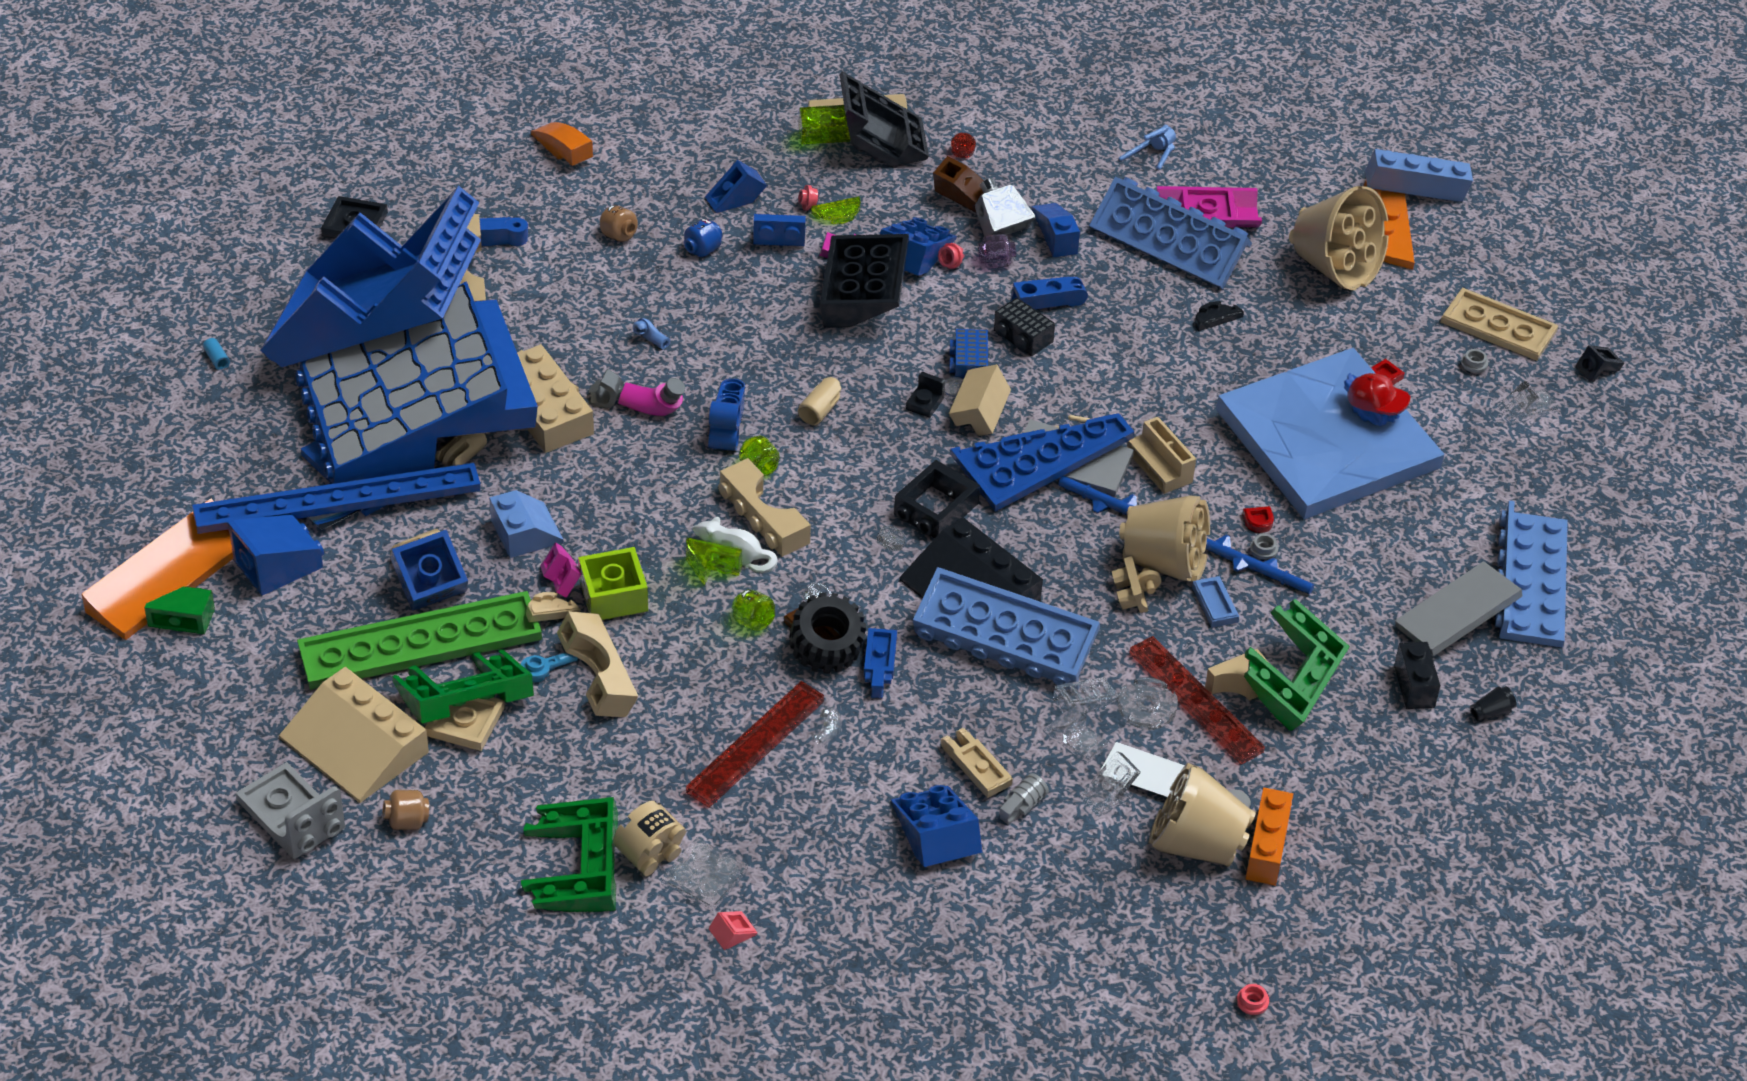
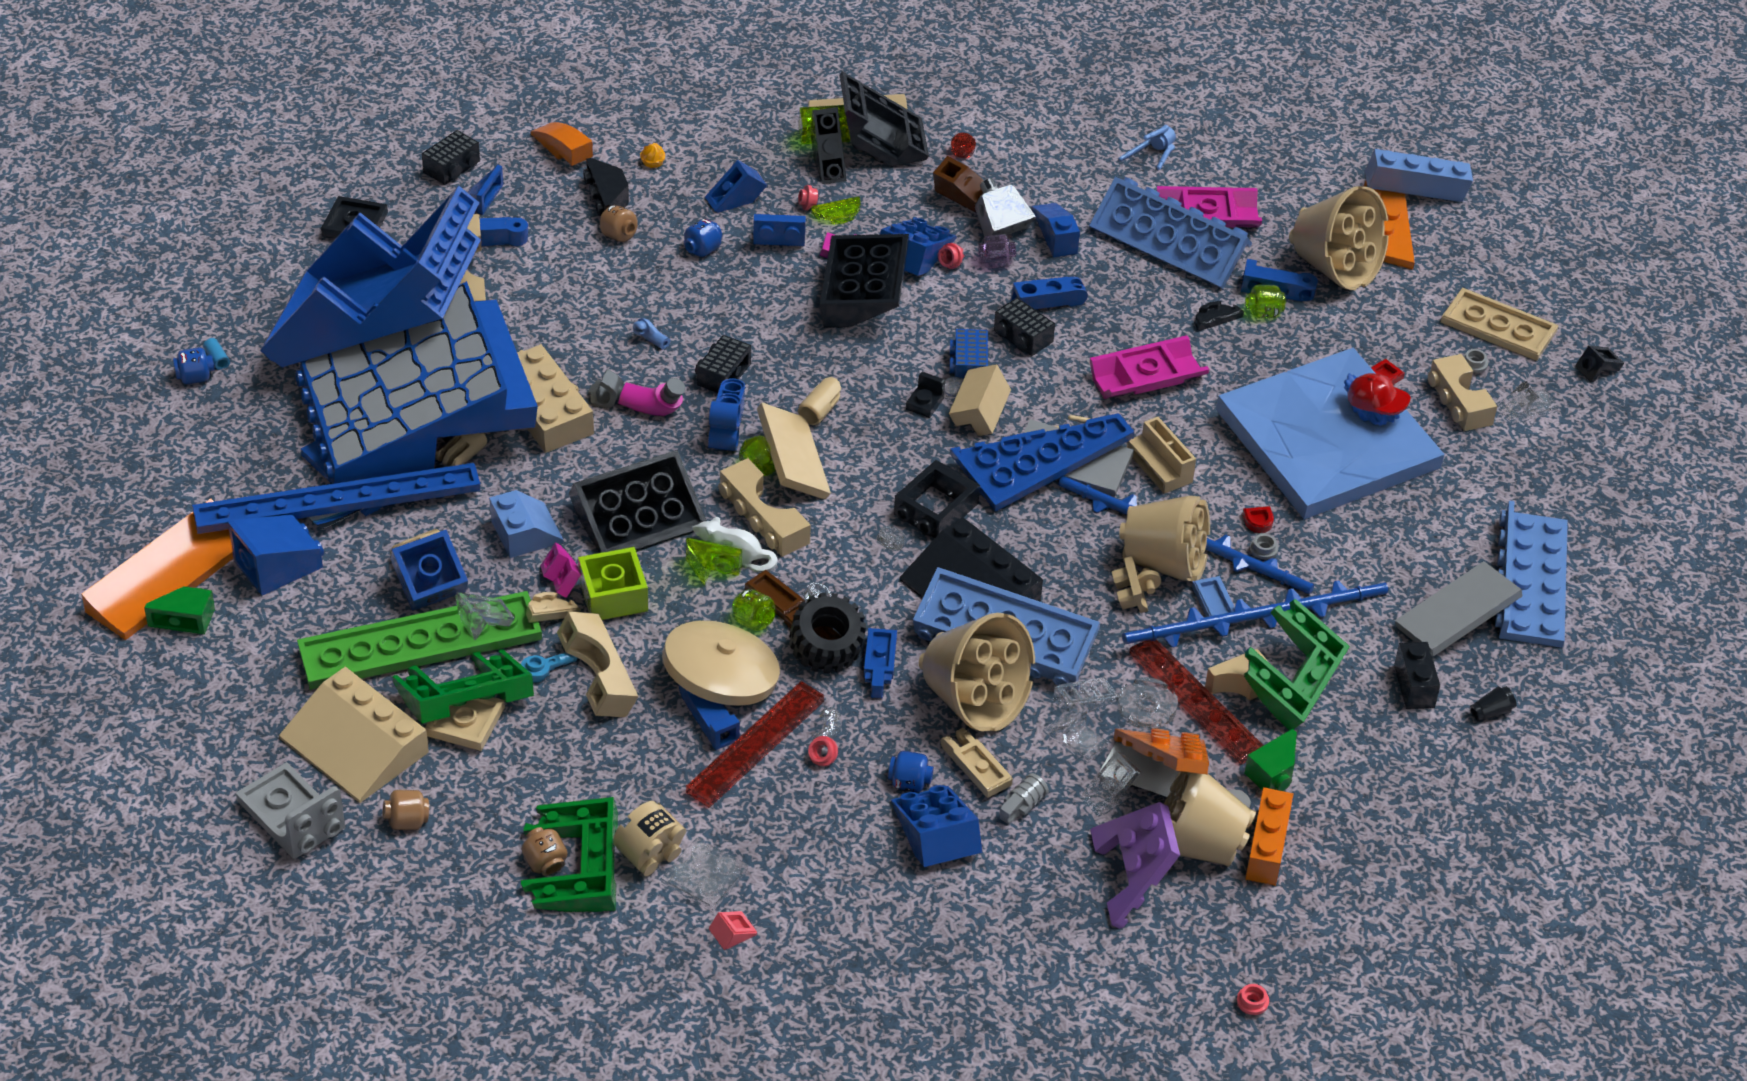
none -> blue head [173,347,215,384]
none -> black brick [421,130,480,185]
none -> clear slope [454,592,515,640]
none -> blue slope [467,165,504,215]
none -> medium nougat head [521,827,568,876]
none -> black slope [569,450,707,553]
none -> black slope [583,158,629,216]
none -> light orange plate [640,143,665,168]
none -> tan dish [662,621,780,706]
none -> blue leg [679,685,740,751]
none -> black brick [695,335,751,393]
none -> reddish brown tile [745,570,805,620]
none -> tan tile [757,403,831,499]
none -> coral plate [808,736,838,766]
none -> black slope [811,107,847,184]
none -> blue head [888,751,934,793]
none -> tan cone [919,613,1035,732]
none -> dark pink piece [1090,335,1210,399]
none -> medium lavender wing [1090,802,1180,929]
none -> orange wing [1114,728,1209,775]
none -> blue plant [1122,580,1388,647]
none -> blue leg [1241,259,1318,301]
none -> green slope [1244,729,1297,791]
none -> clear neon green head [1245,285,1286,319]
none -> tan arch [1428,354,1498,431]

